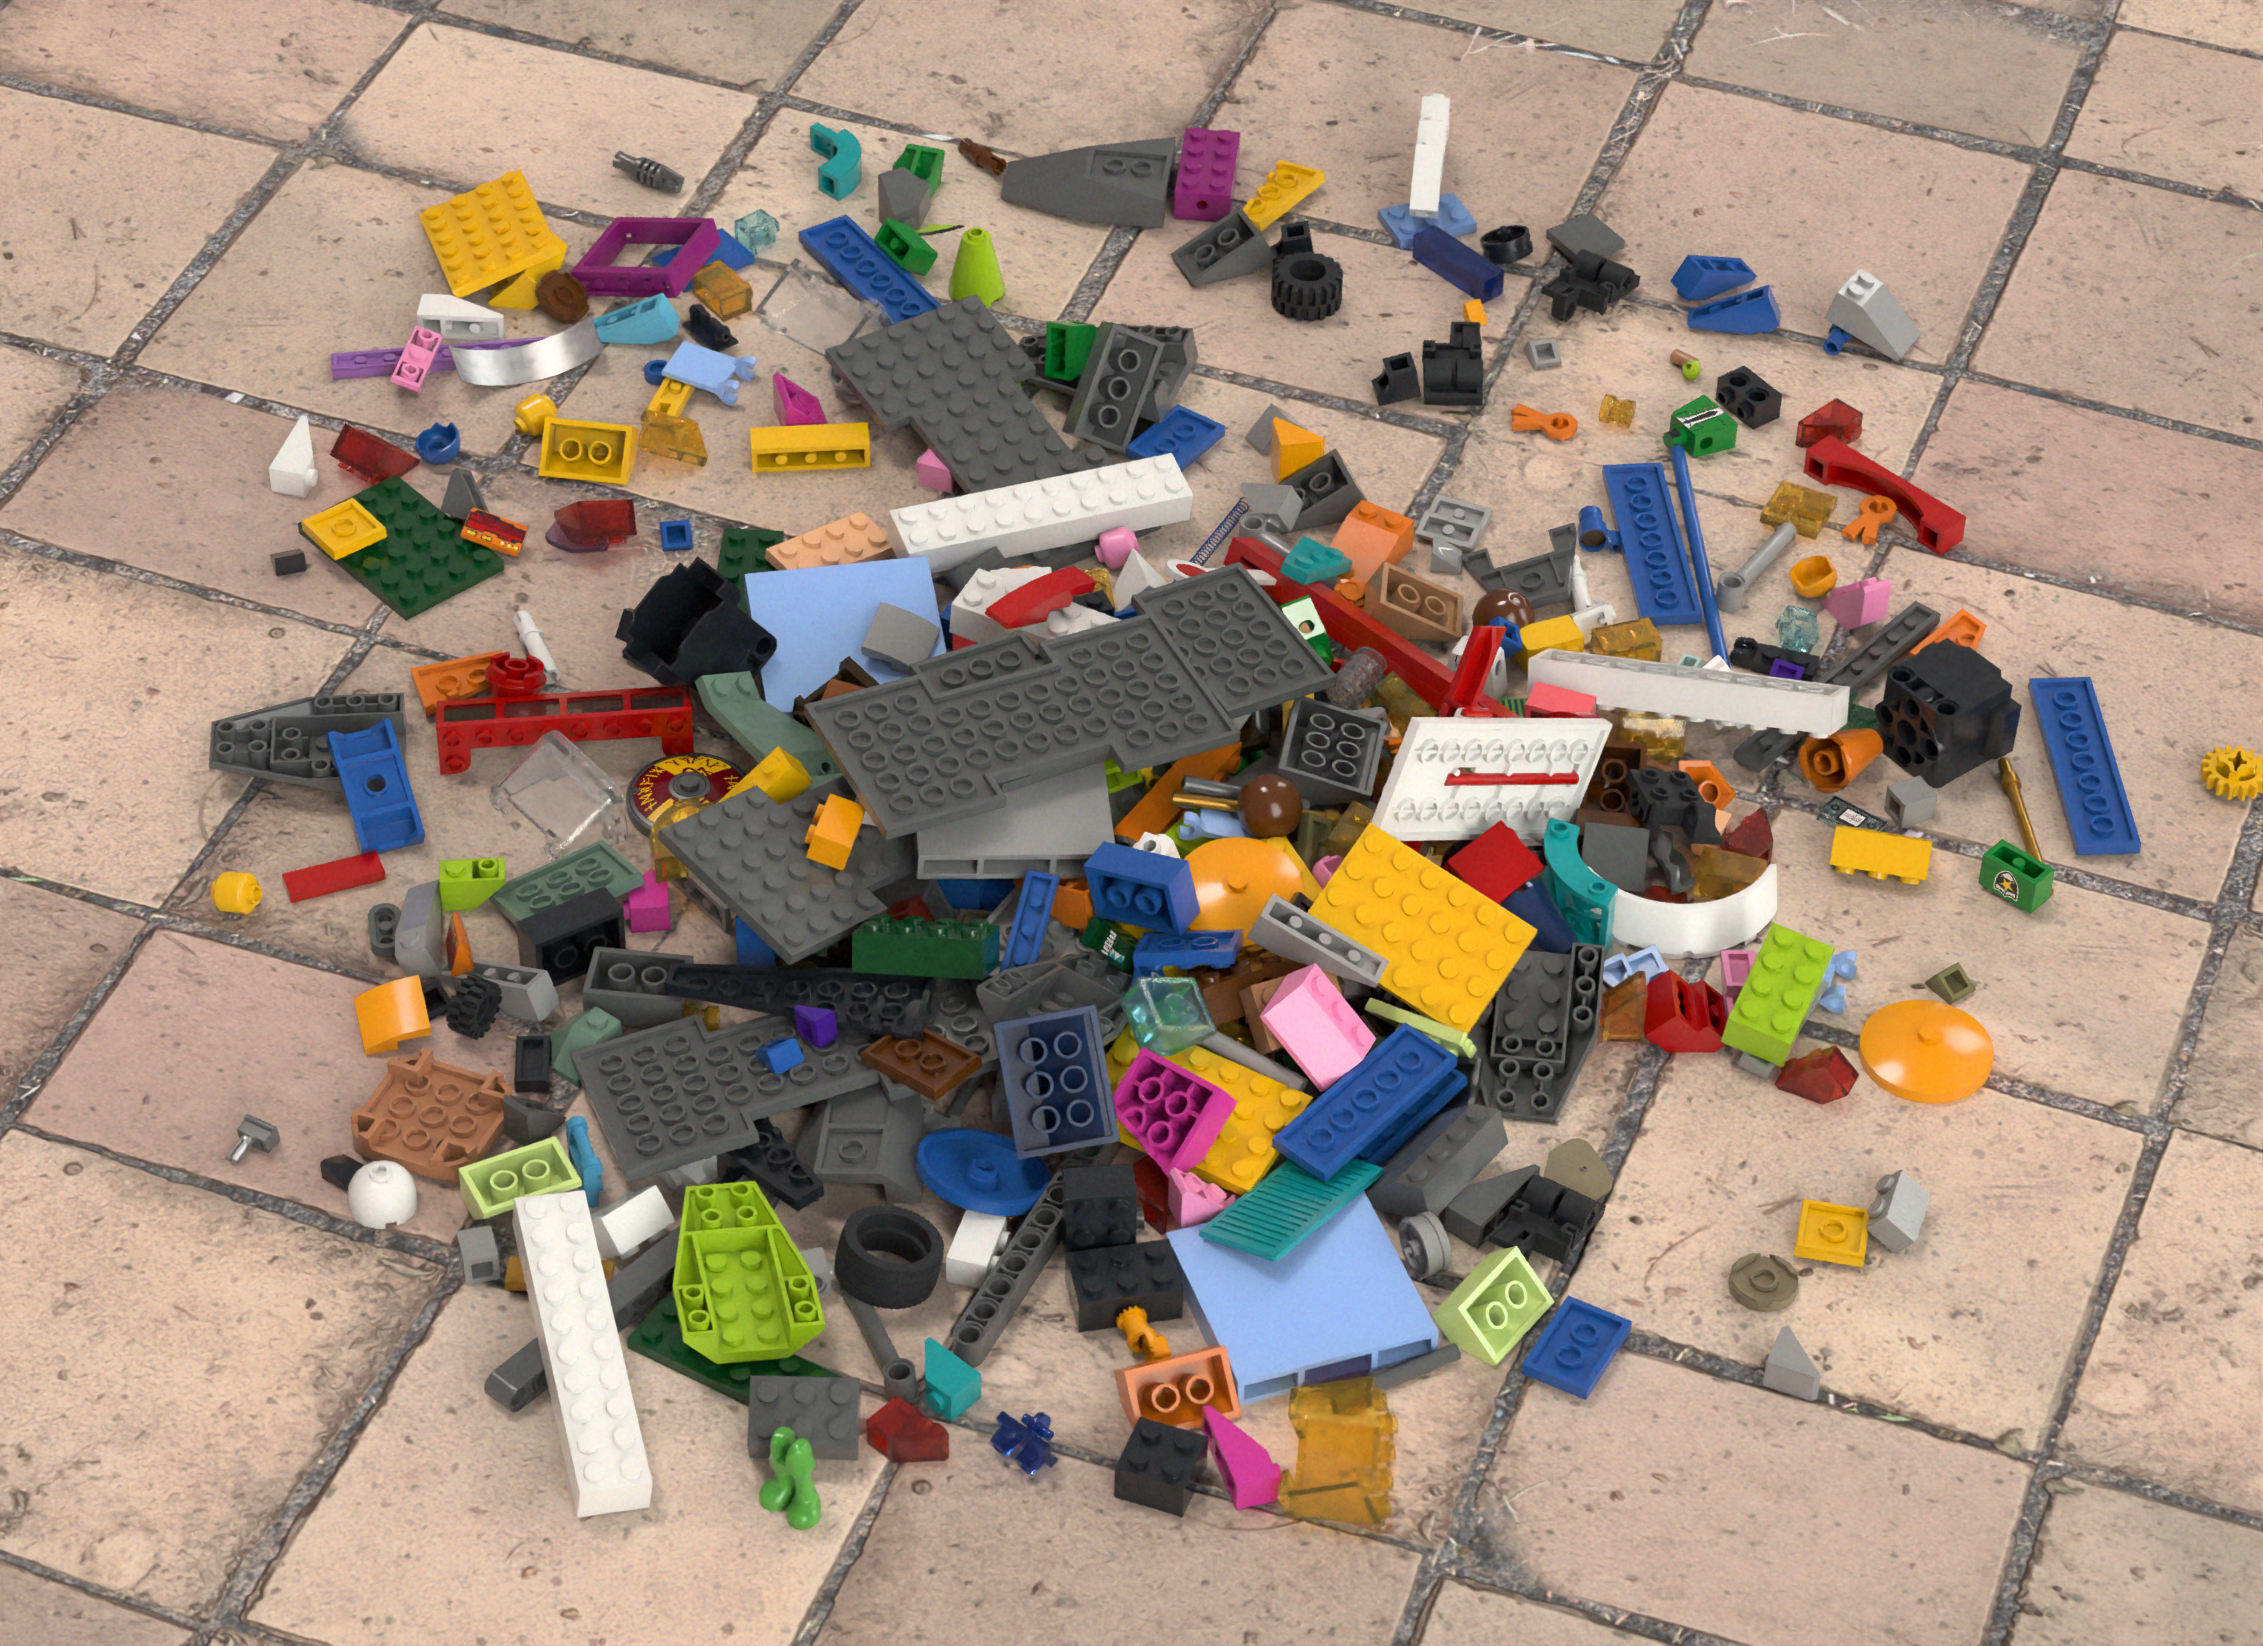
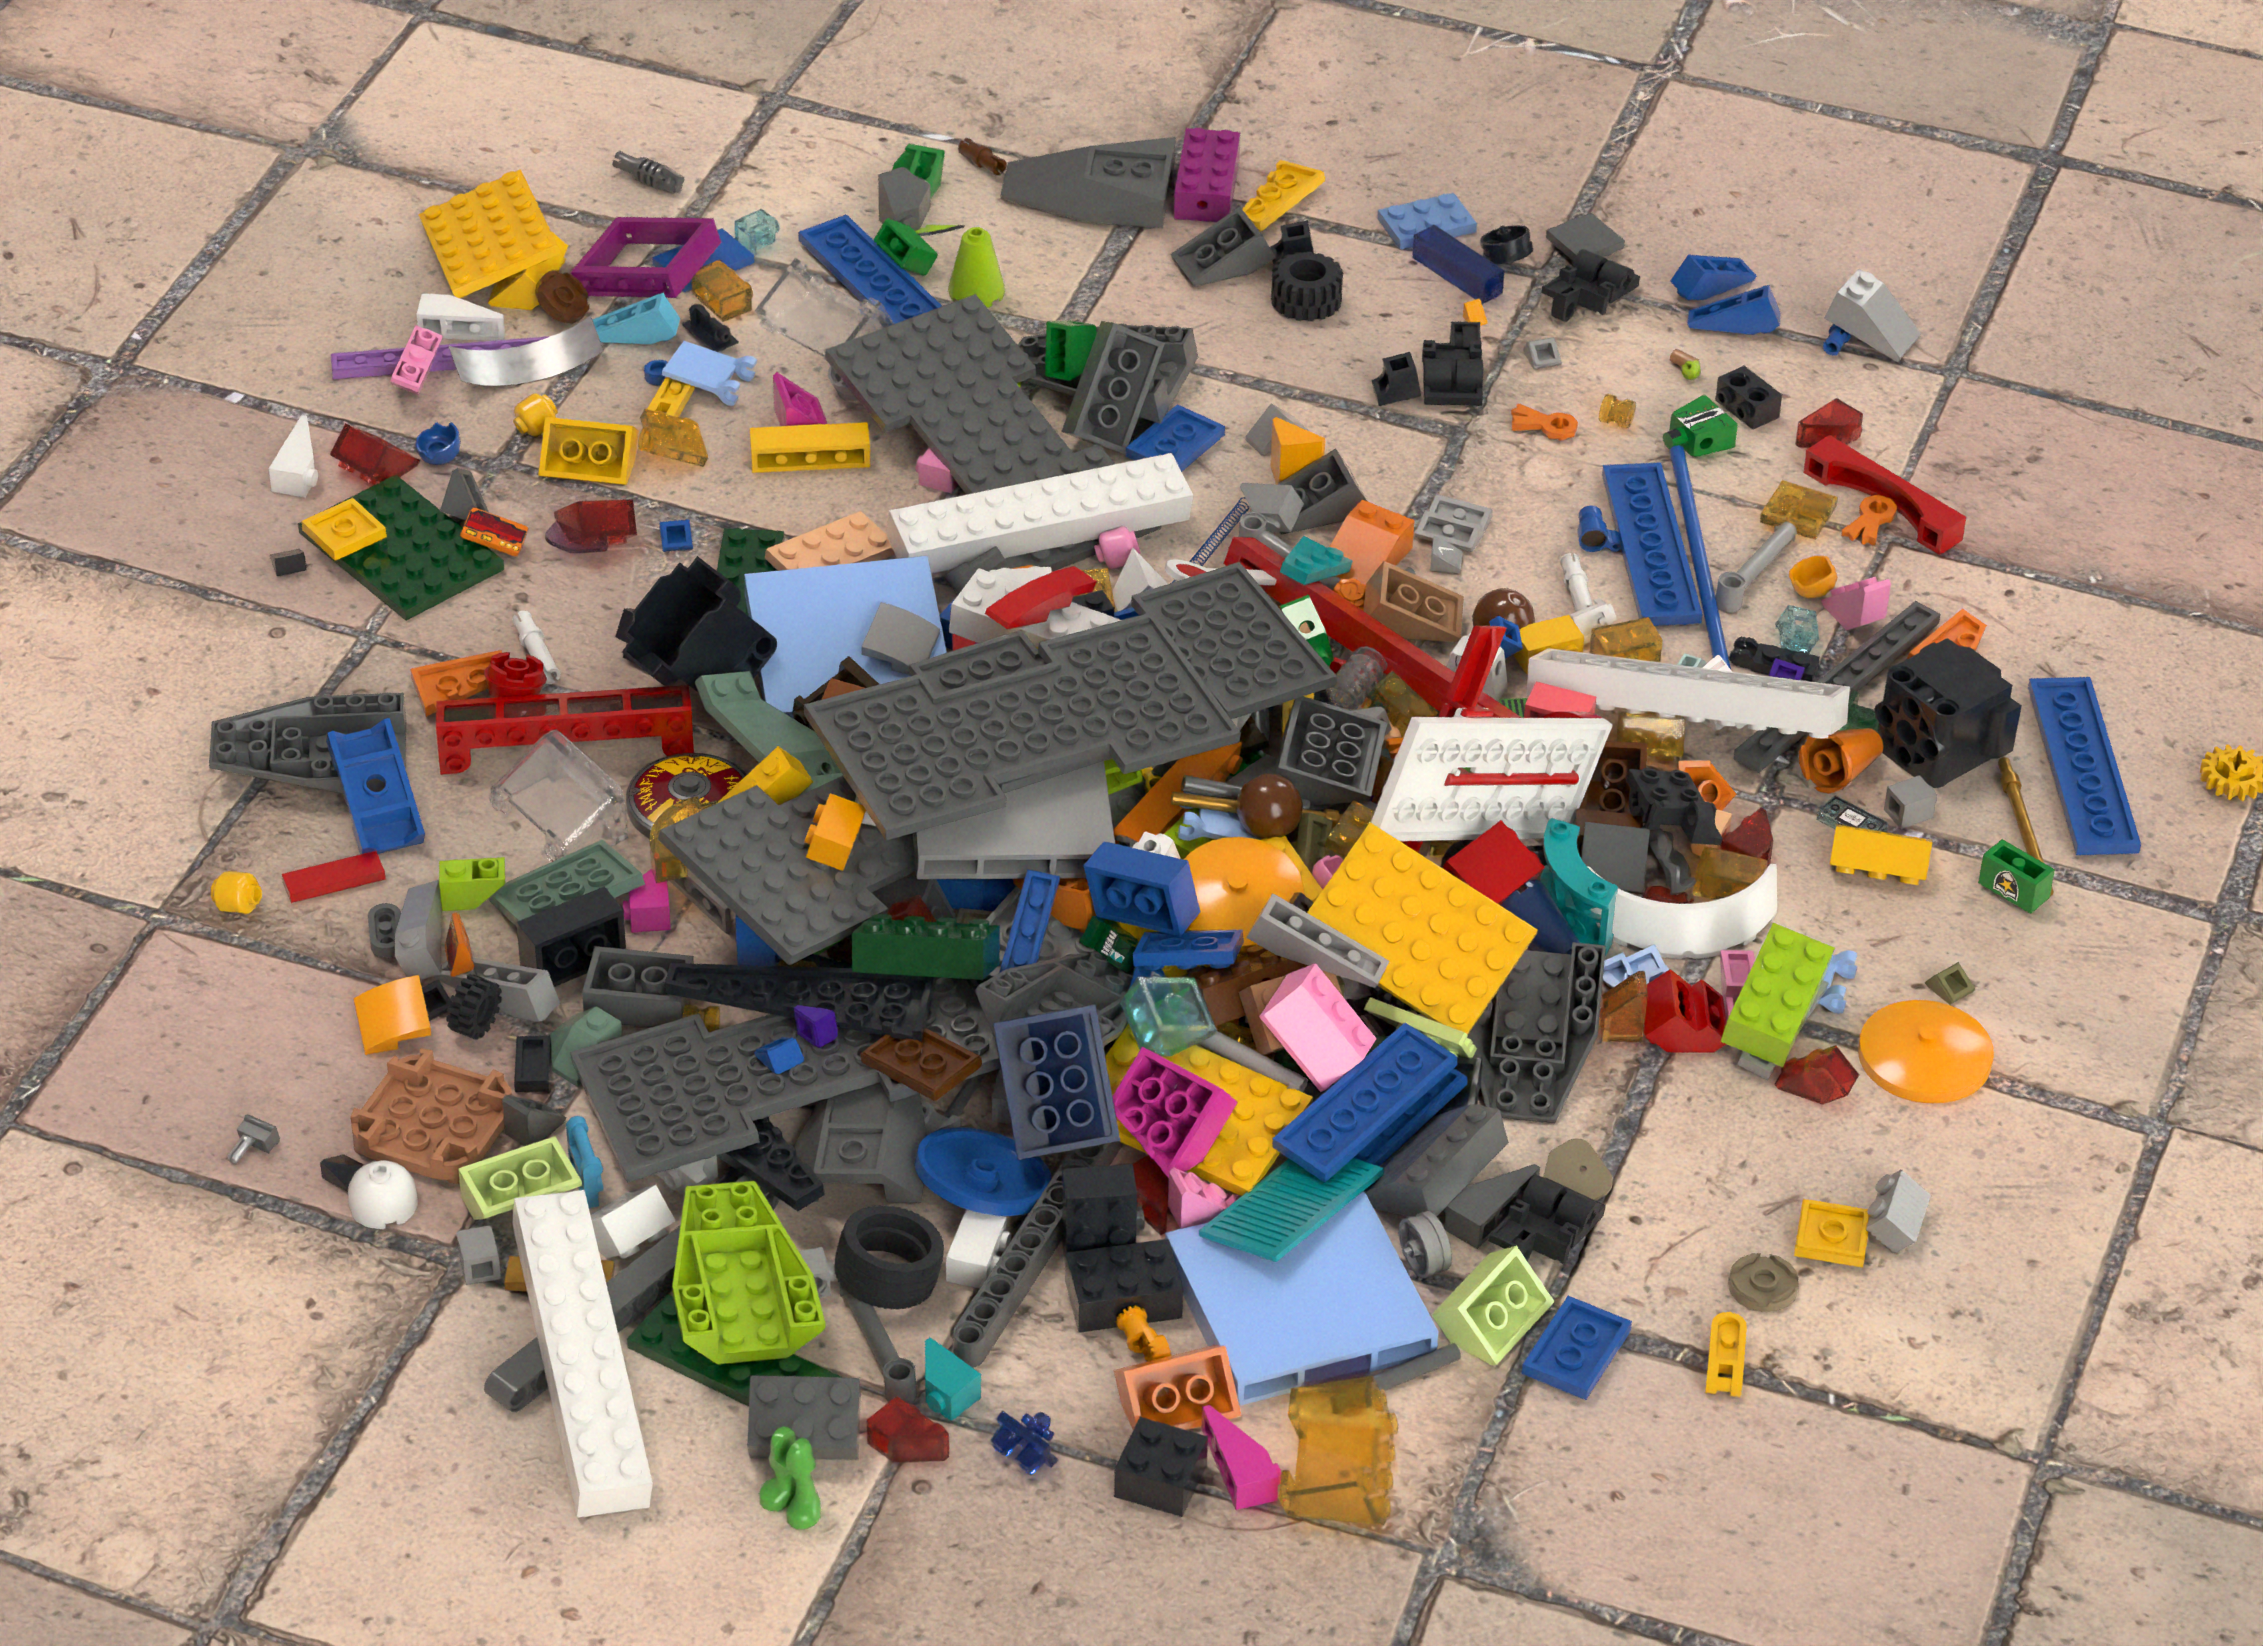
teal arch [810,122,862,201] -> none
white arch [1409,93,1450,219] -> none
dark grey wing [1461,522,1577,610] -> none
light grey slope [1763,1326,1821,1401] -> none
none -> yellow plate [1705,1312,1747,1397]

